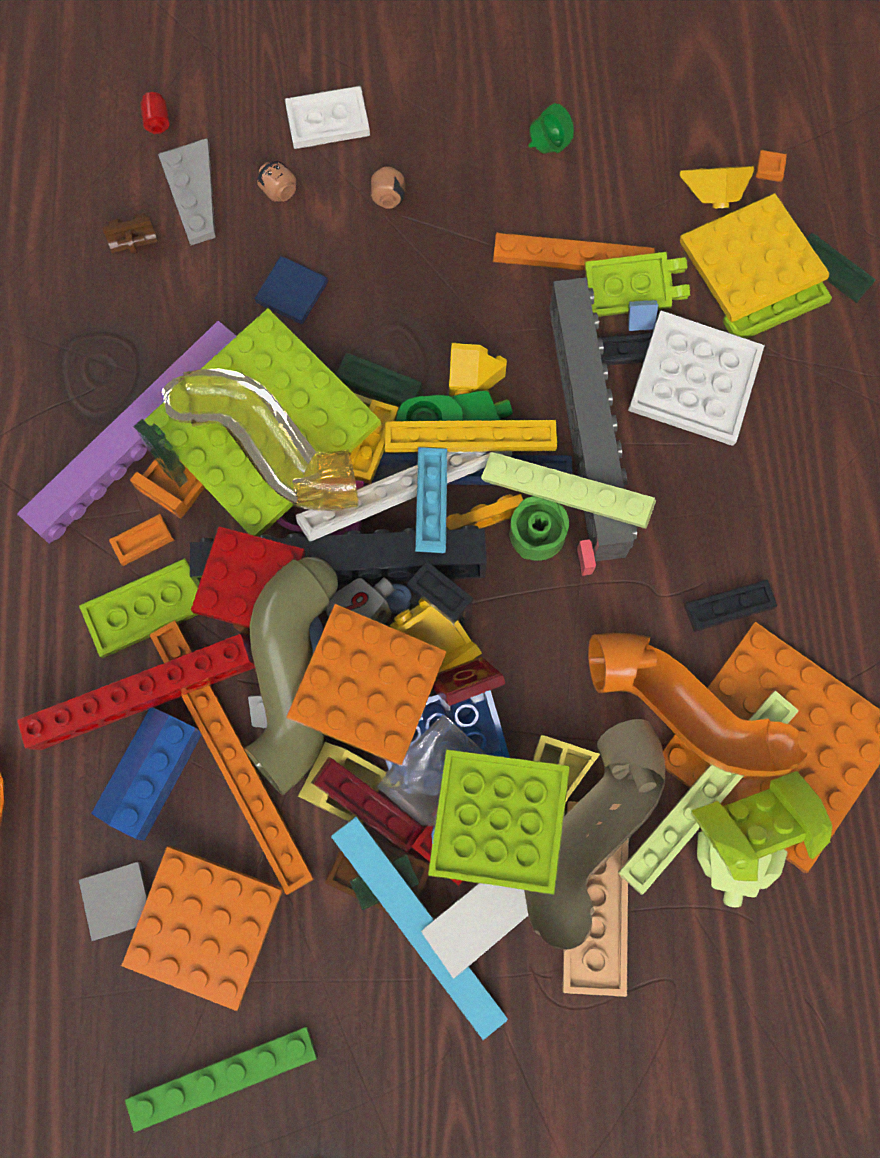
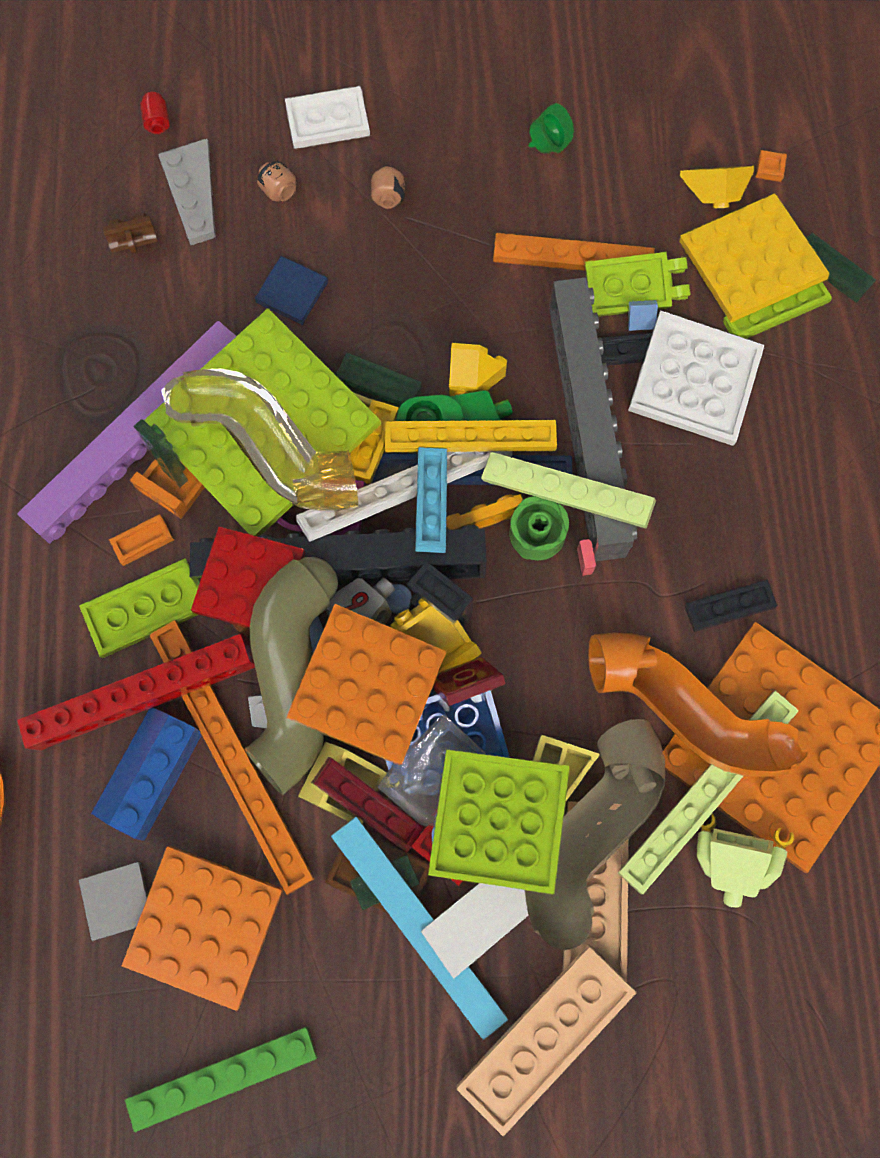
lime piece [691,771,832,882] -> none
none -> light nougat plate [457,944,636,1136]

